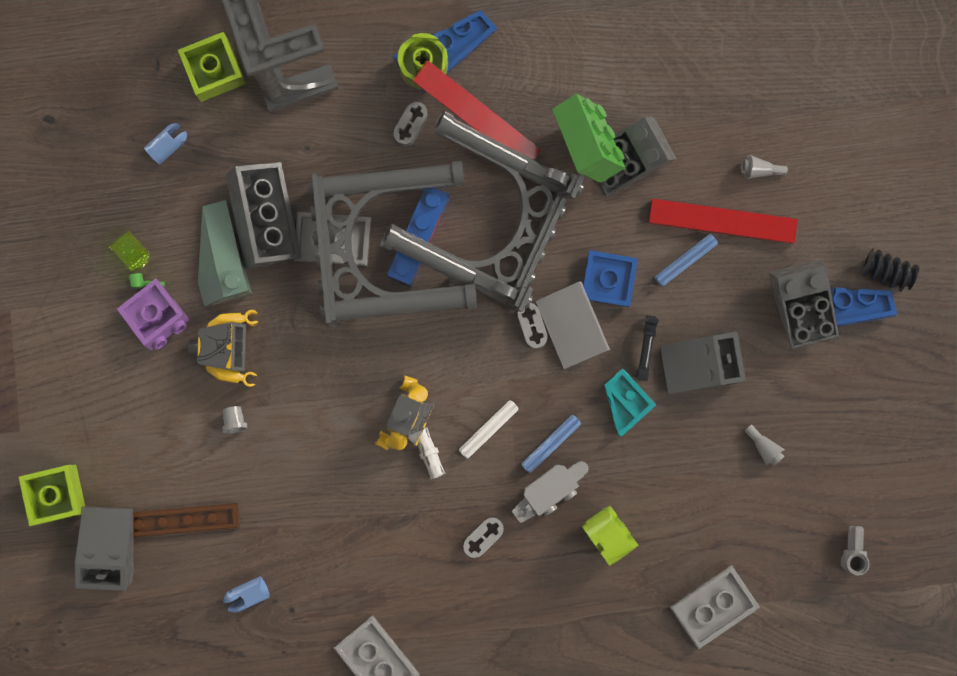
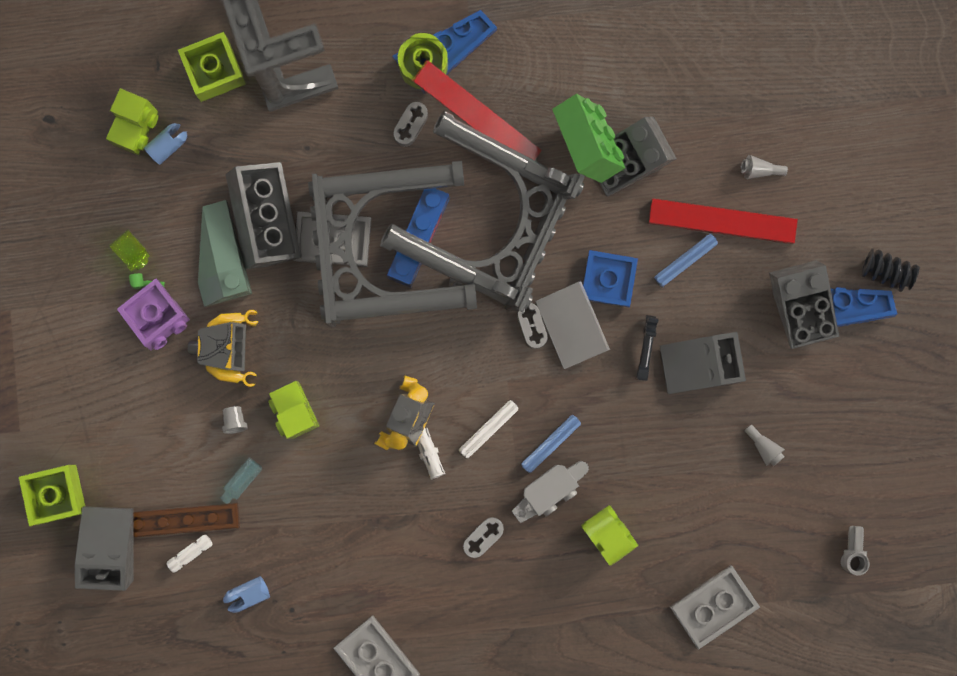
teal wing [604,369,656,437] -> none
none -> lime brick [106,88,158,155]
none -> white axle [166,535,212,573]
none -> clear light blue cylinder [220,457,263,504]
none -> lime brick [268,381,320,439]

